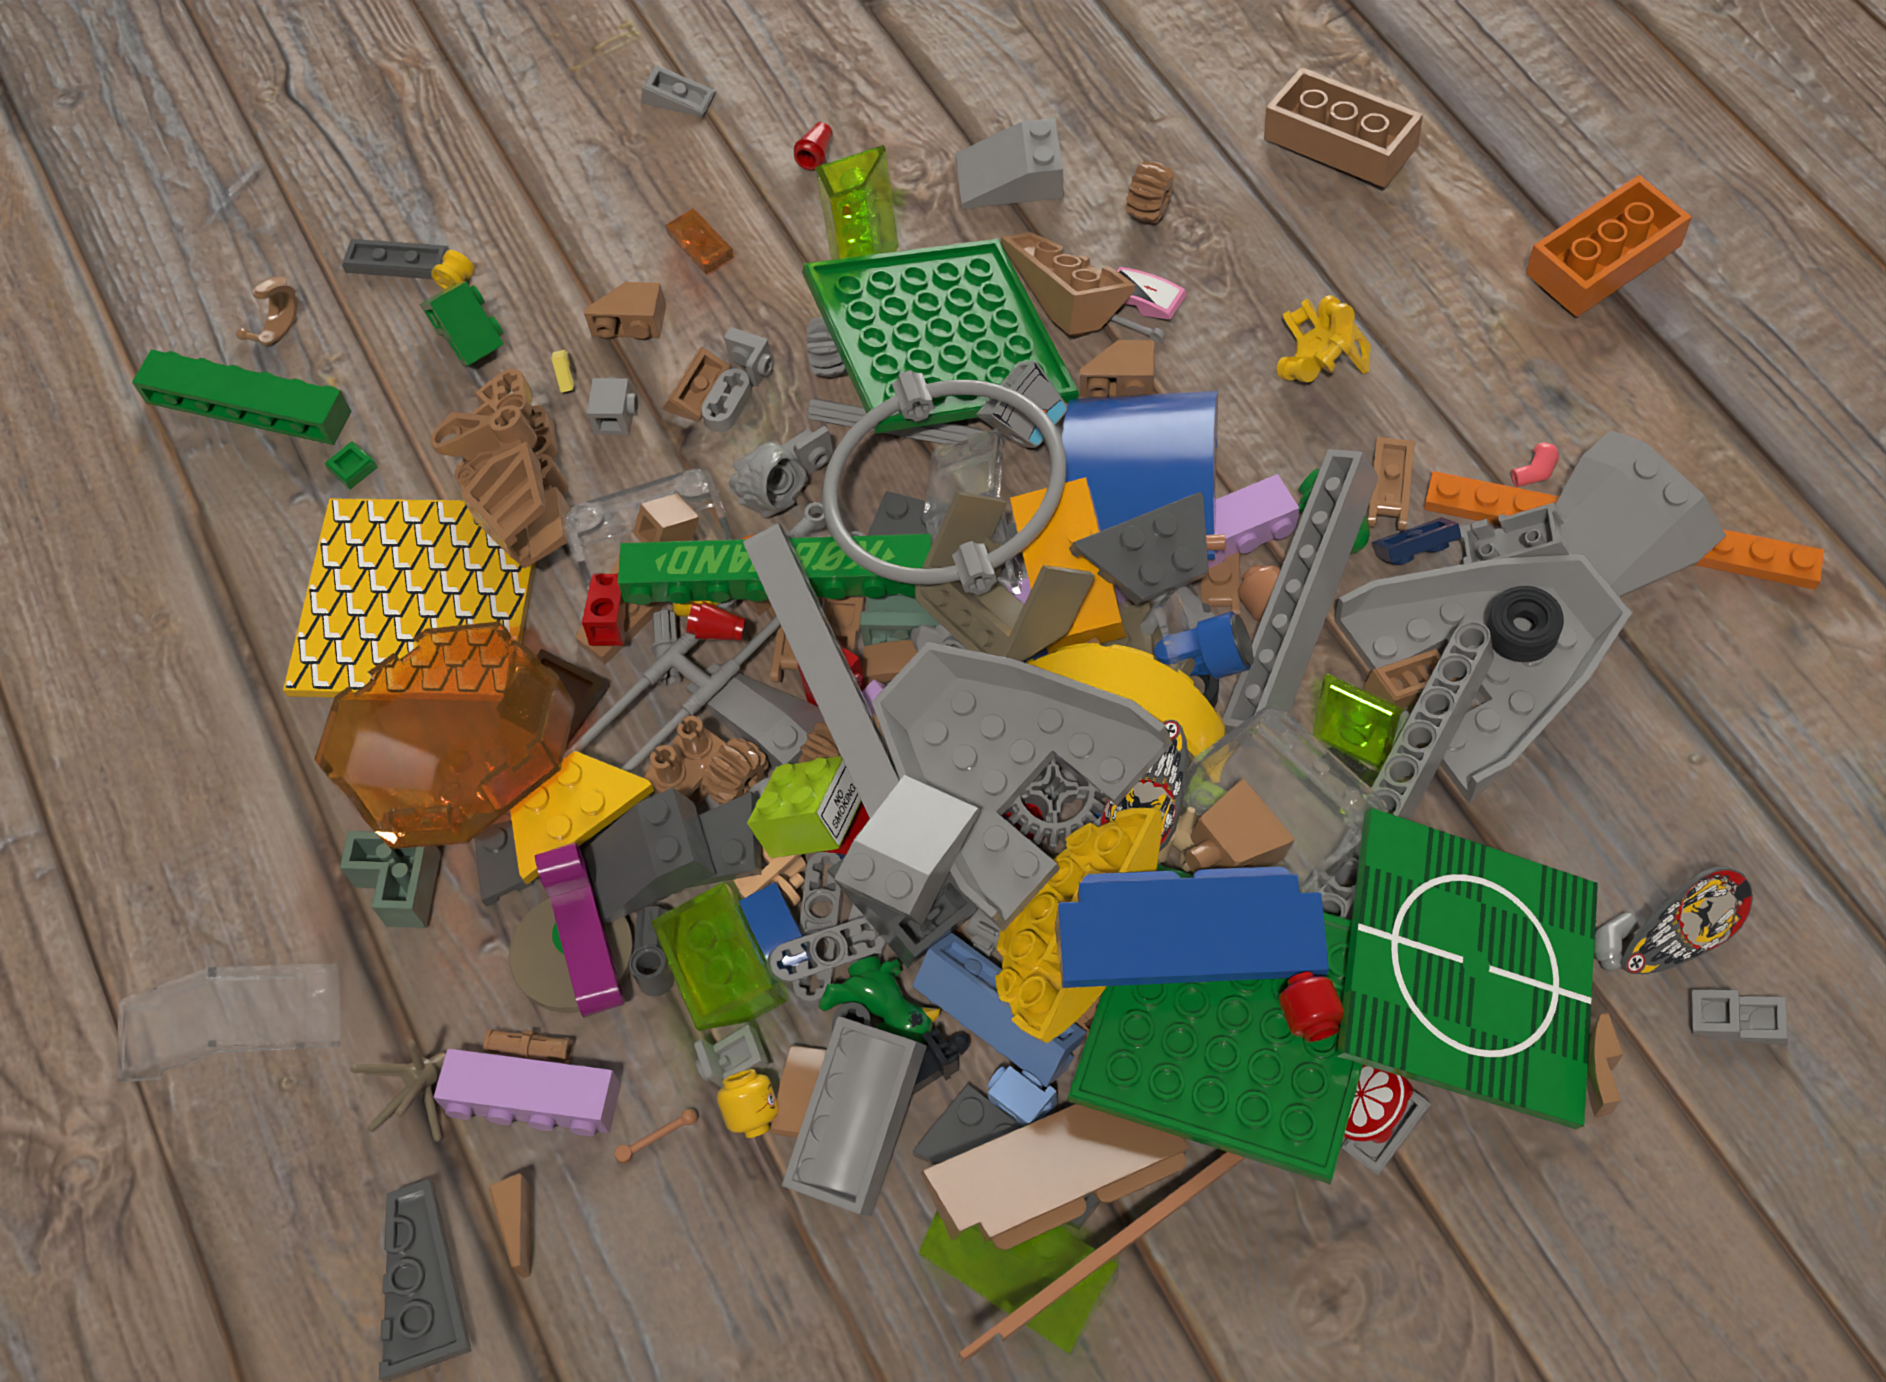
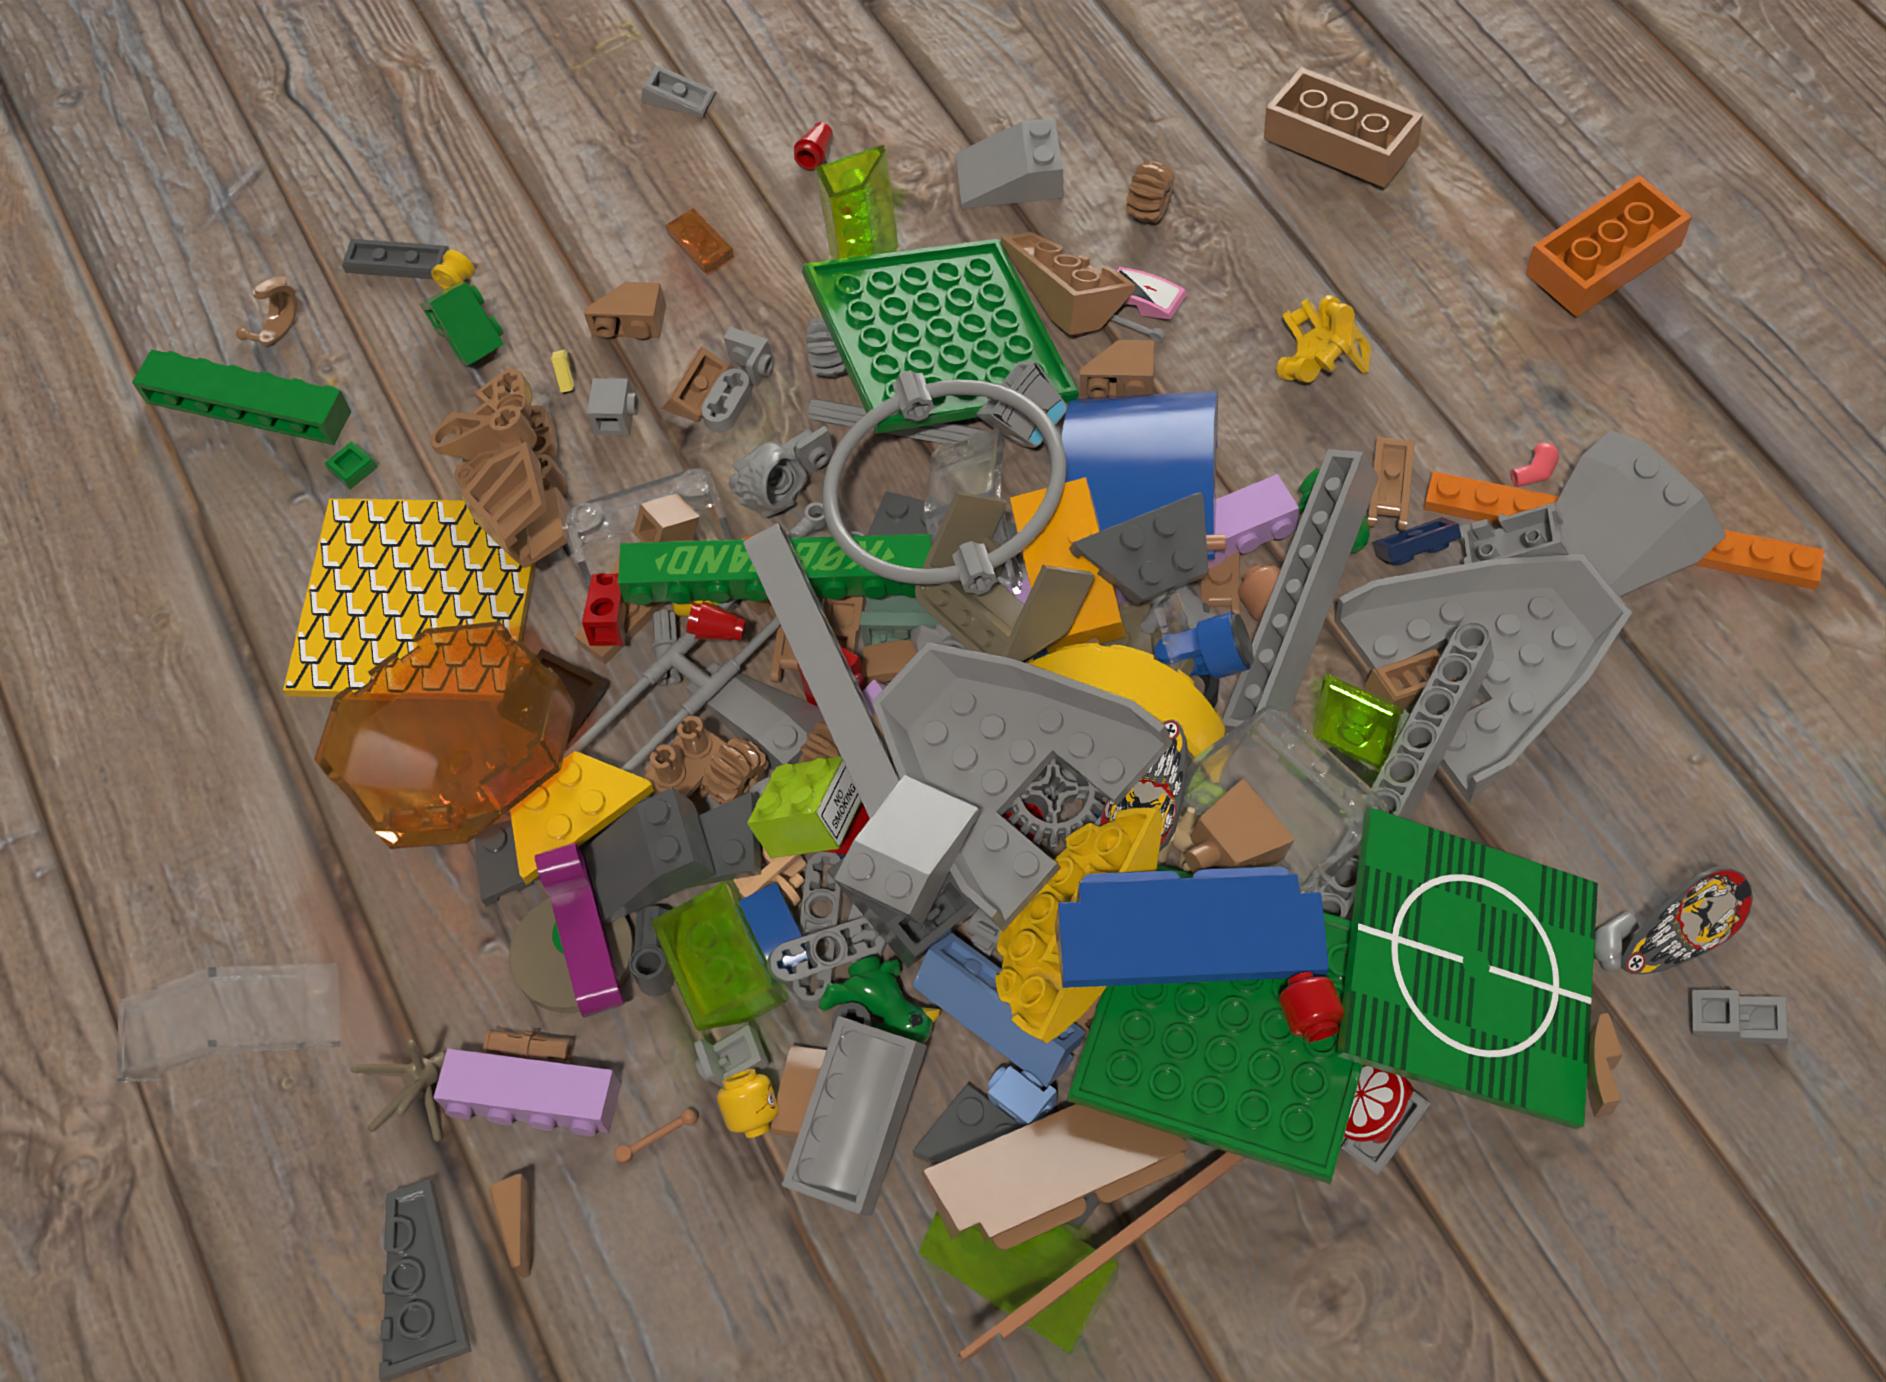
sand green brick [340,831,441,928] -> none
black piece [912,1028,970,1094] -> none
black tyre [1486,586,1564,662] -> none

